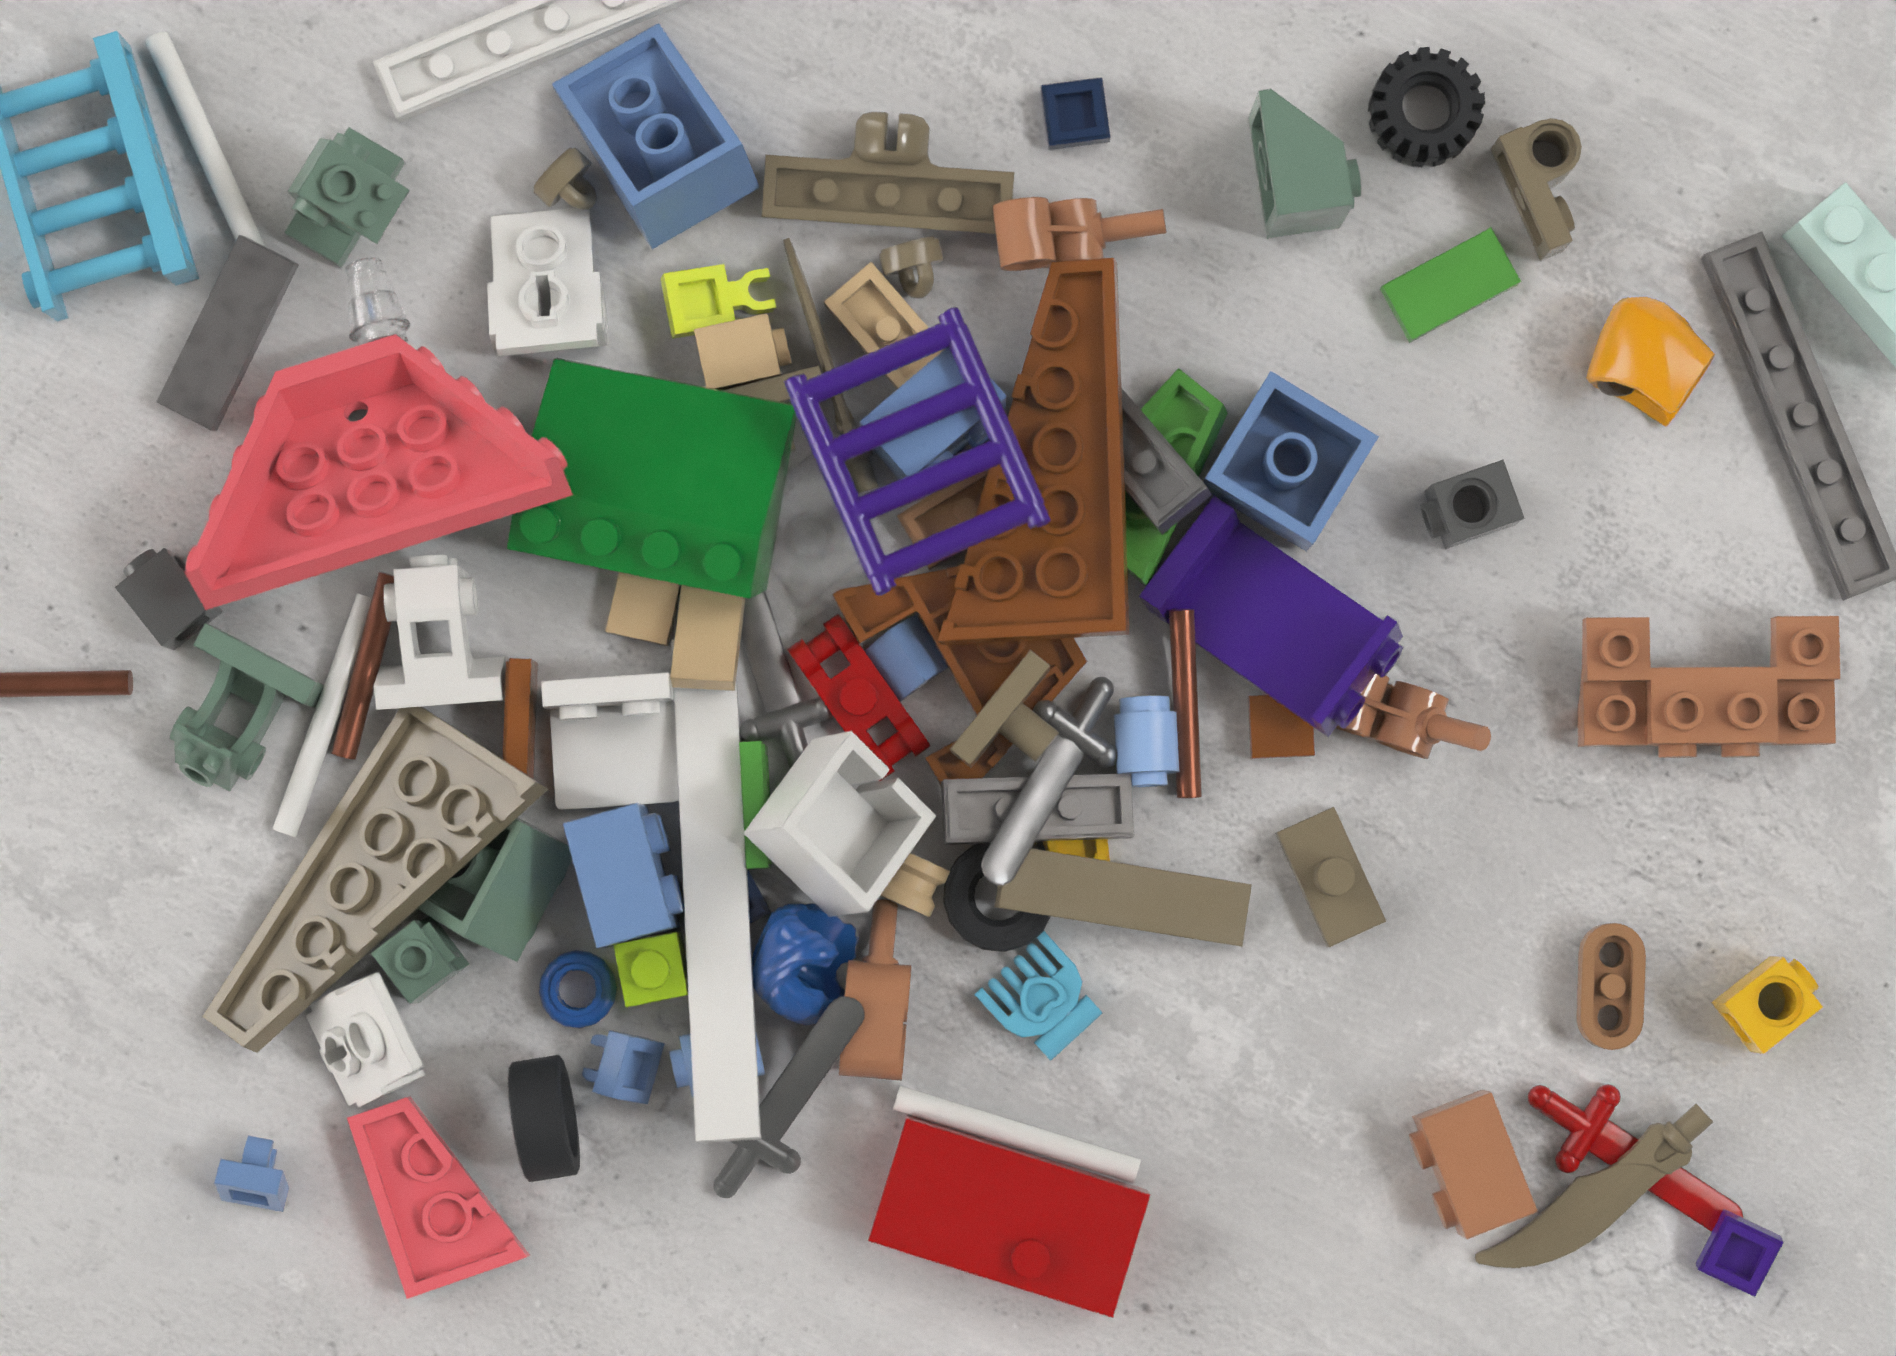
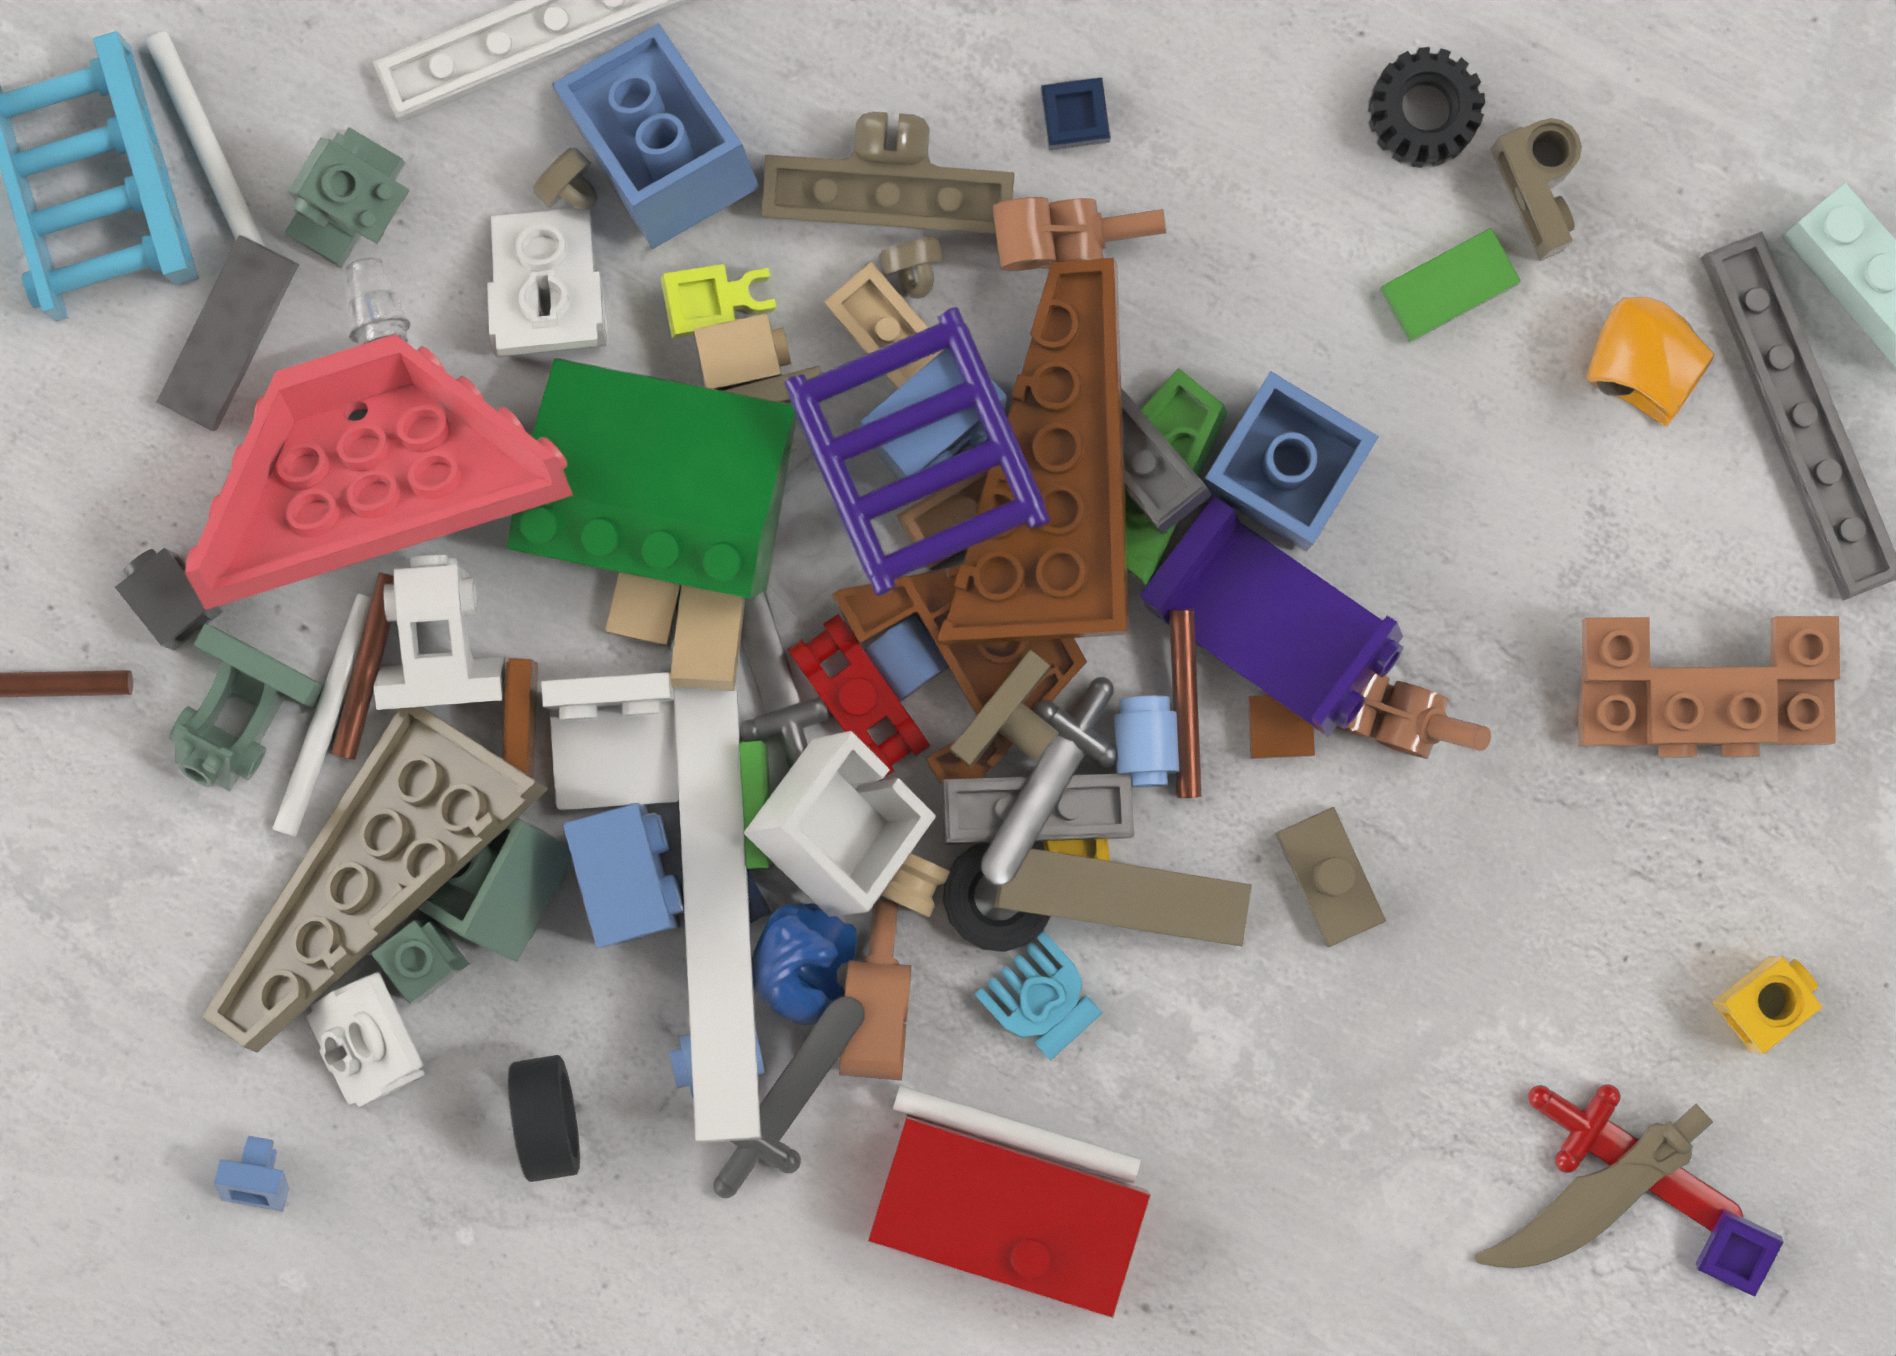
coral wing [347,1096,530,1299] -> none
blue piece [539,950,617,1029] -> none
medium blue tile [582,1030,665,1104] -> none
lime brick [614,932,689,1008] -> none
dark tan sword [783,238,879,493] -> none
sand green slope [1248,89,1361,239] -> none
nougat brick [1409,1089,1538,1239] -> none
dark grey brick [1420,460,1525,550] -> none
medium nougat plate [1576,923,1646,1050] -> none

